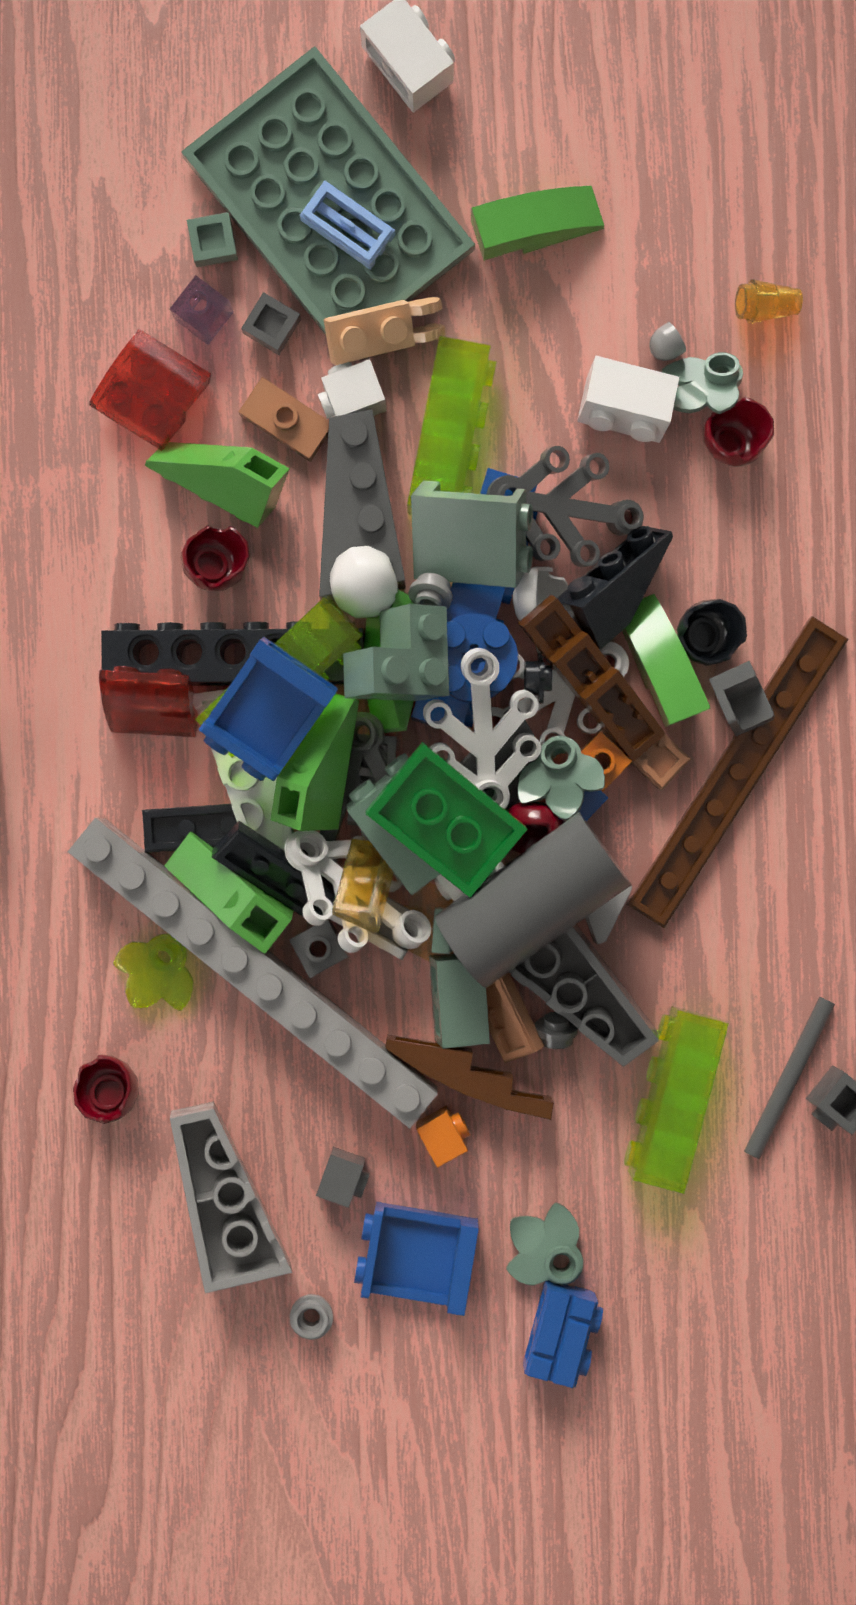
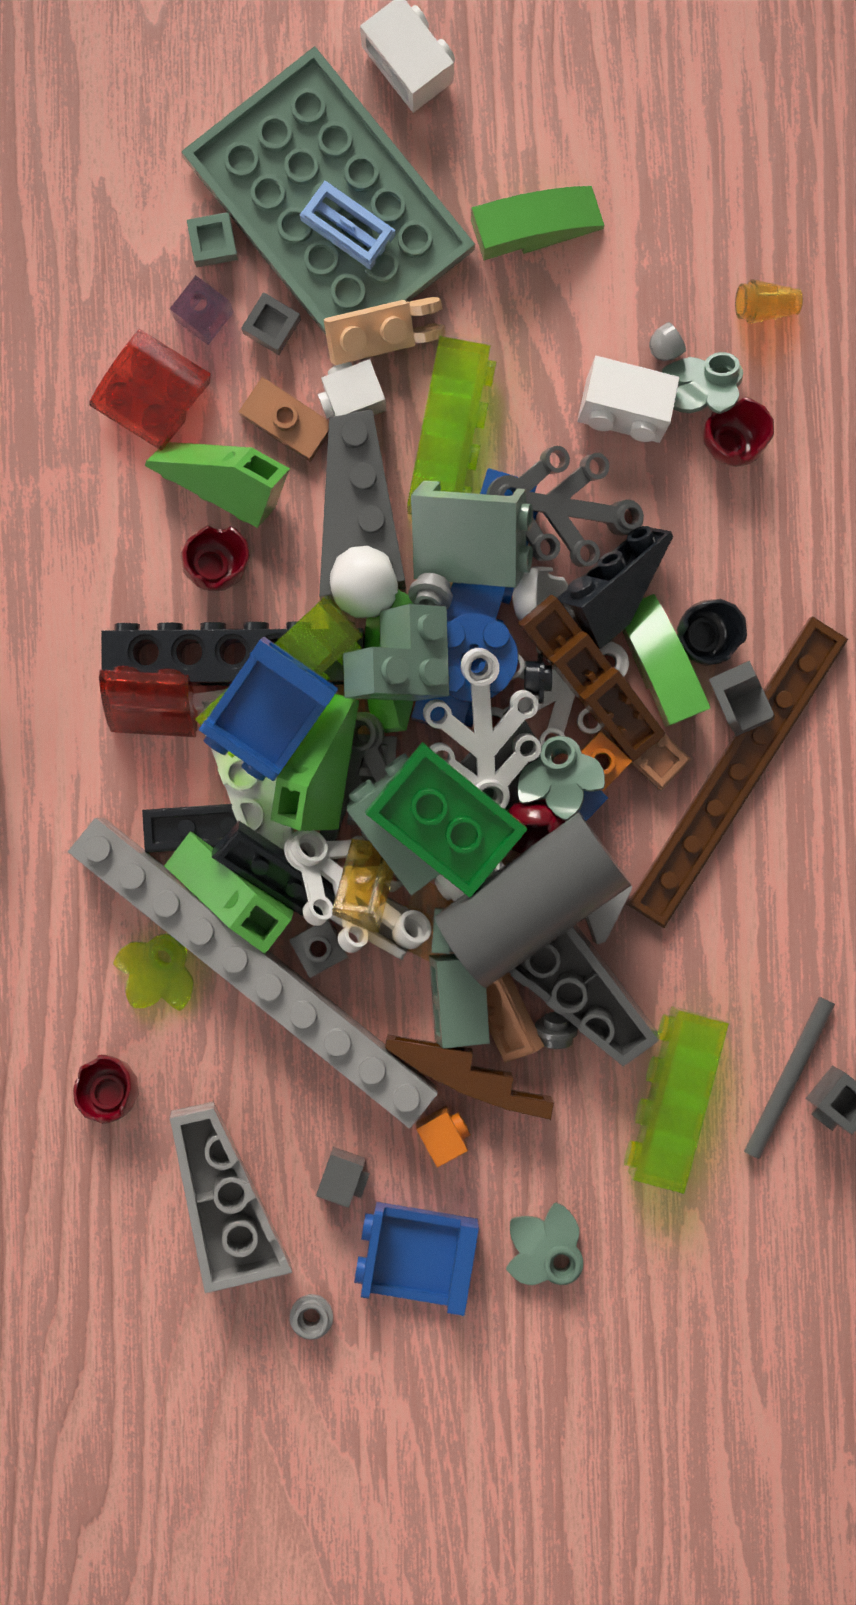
blue brick [523,1280,603,1388] -> none

